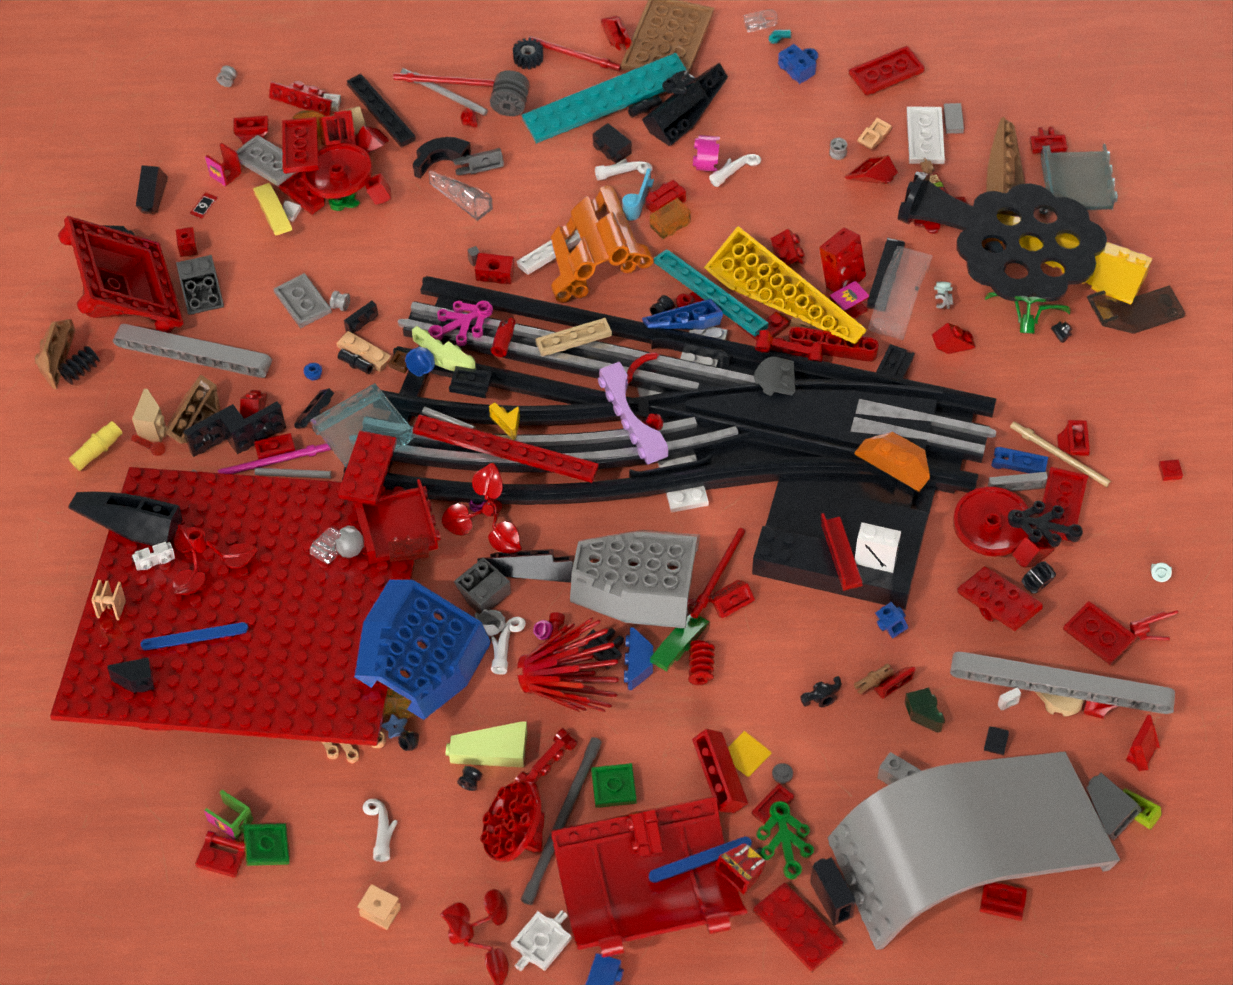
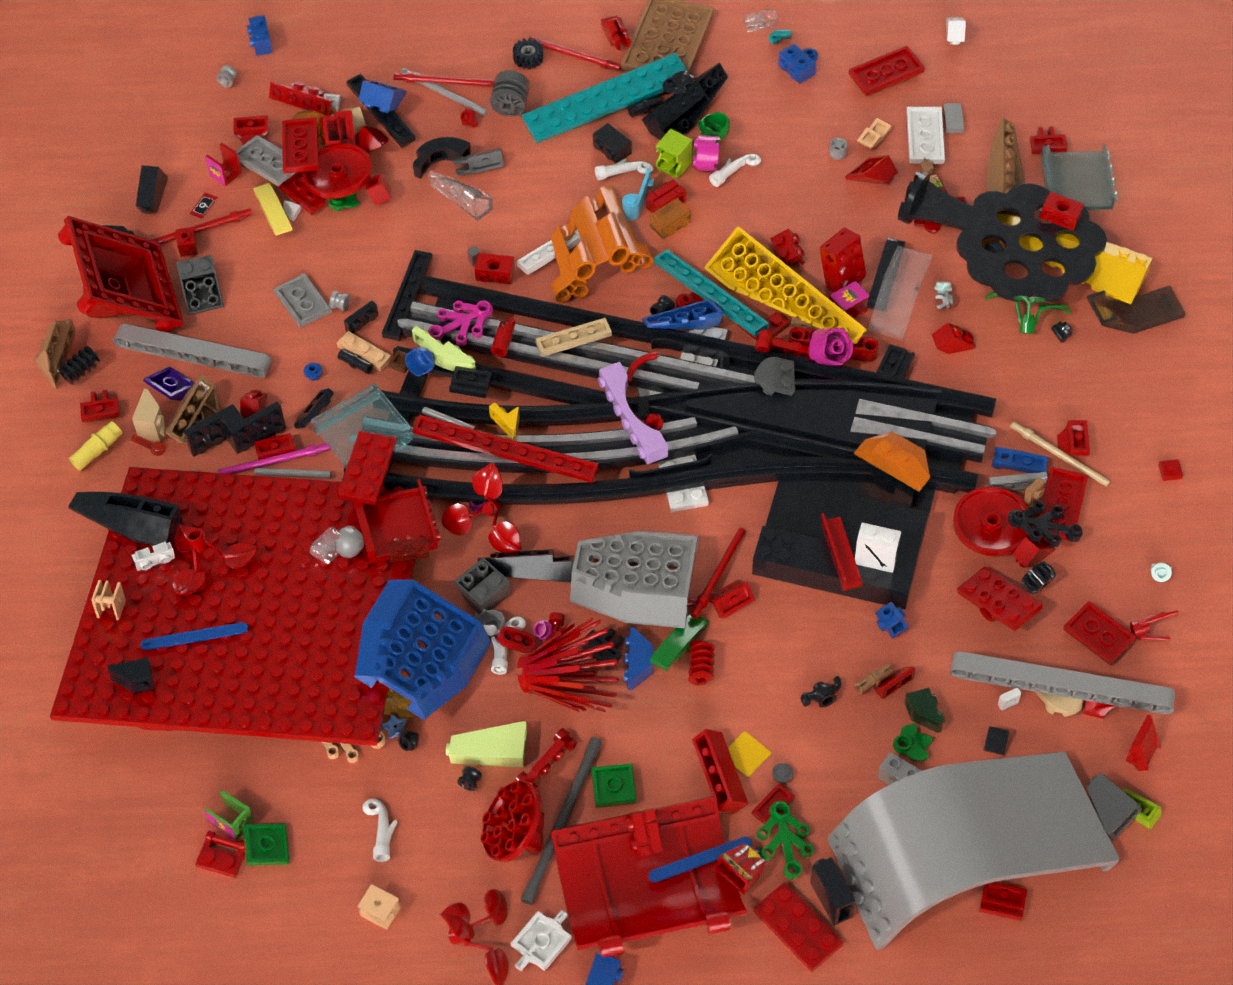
none -> red hinge [80,389,120,422]
none -> dark purple slope [143,366,194,401]
none -> red bar [152,208,253,244]
none -> blue brick [247,15,273,56]
none -> blue slope [358,81,407,113]
none -> black plate [382,250,433,341]
none -> red plate [497,626,536,653]
none -> lime piece [656,129,693,179]
none -> green hair [698,112,731,144]
none -> dark pink brick [809,328,853,365]
none -> green plate [893,724,932,761]
none -> white arch [945,17,966,44]
none -> medium nougat plate [1023,478,1045,508]
none -> red brick [1040,191,1084,230]

